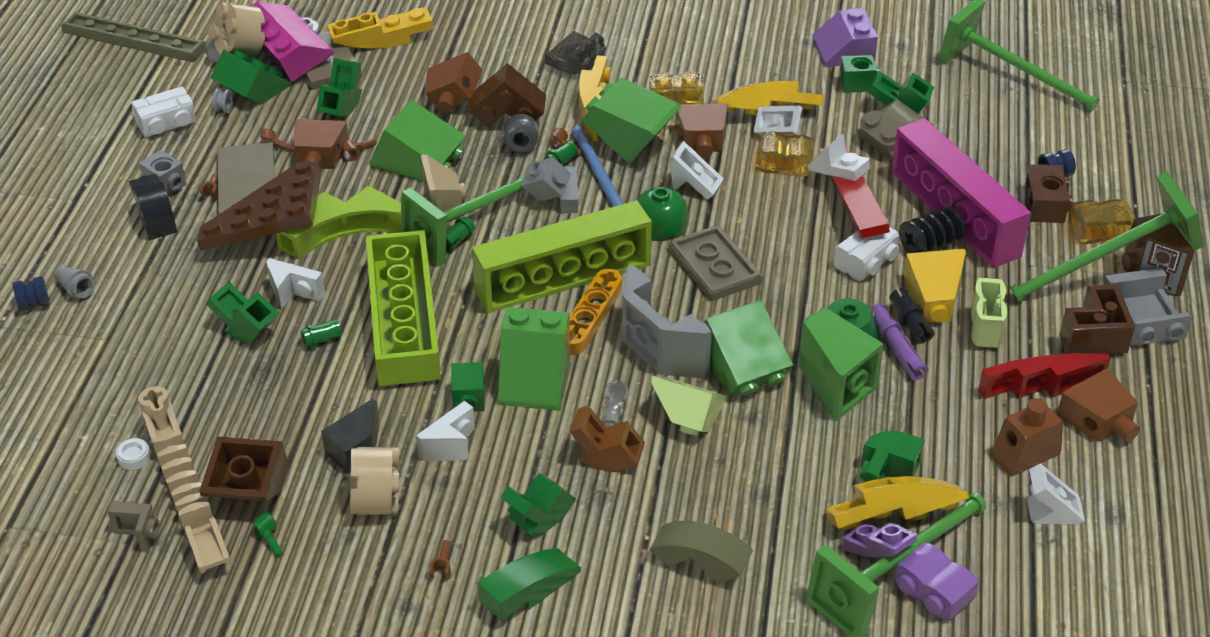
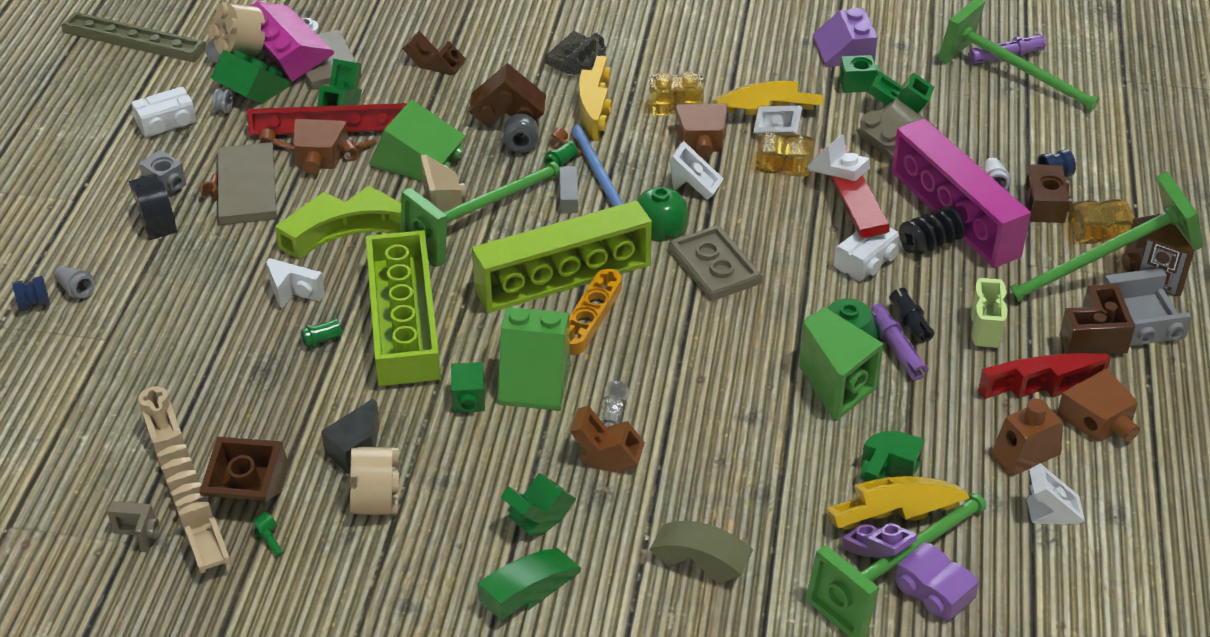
white tile [116,438,151,470] -> none
reddish brown plate [197,160,322,251] -> none
green brick [206,282,280,342] -> none
yellow slope [327,7,434,49] -> none
white slope [416,401,475,461] -> none
dark orange torso [425,52,483,114] -> none
dark orange hand [429,540,452,580] -> none
green pin [446,217,475,251] -> none
light grey brick [521,157,571,202] -> none
bright green slope [582,78,682,164] -> none
light grey slope [622,265,712,378] -> none
yellowish green slope [651,376,727,436] -> none
bright green slope [704,300,793,396] -> none
yellow slope [903,249,966,323] -> none
none -> red tile [247,103,407,136]
none -> reddish brown slope [402,31,466,75]
none -> medium lavender pin [968,34,1046,65]
none -> white cone [983,157,1011,190]

